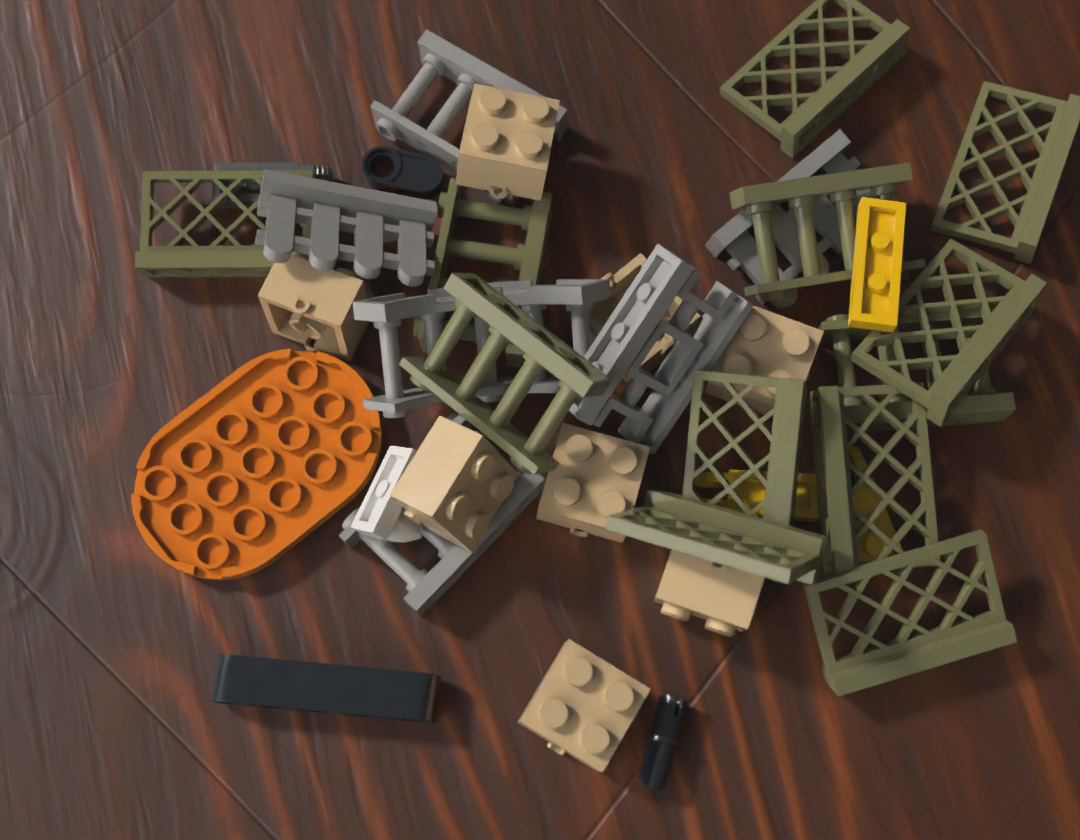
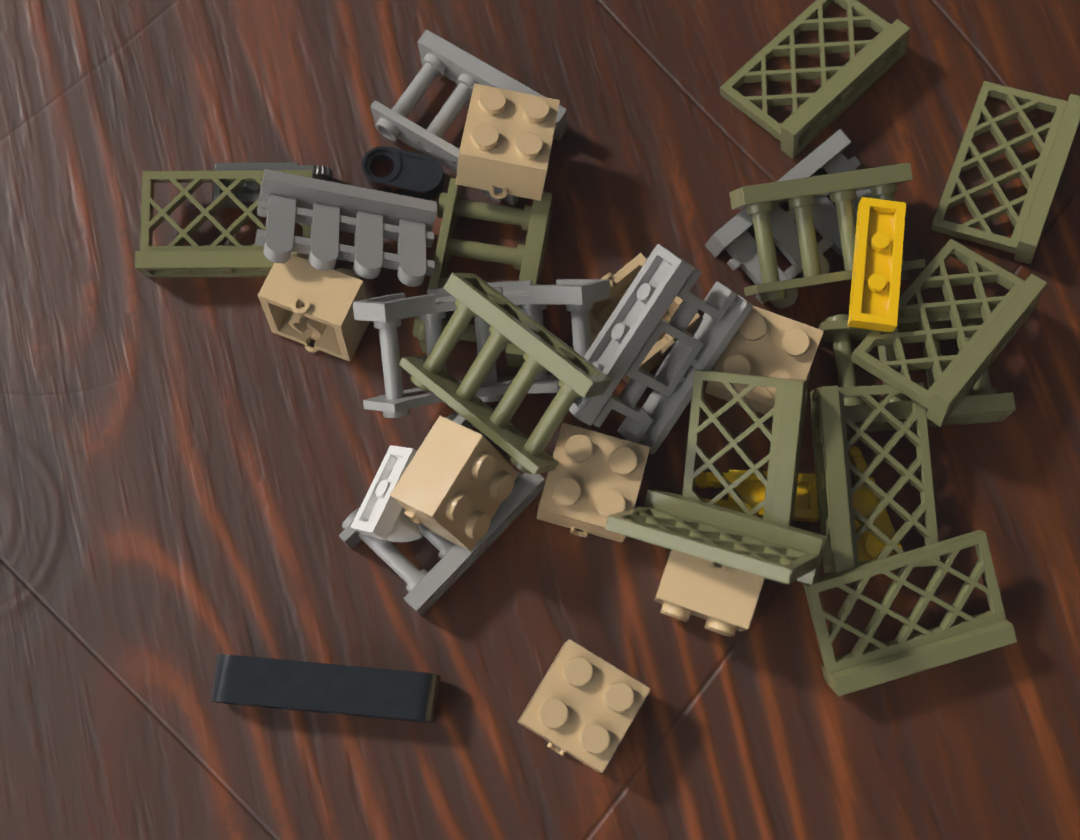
orange plate [131,349,383,580] -> none
black axle [638,693,689,791] -> none

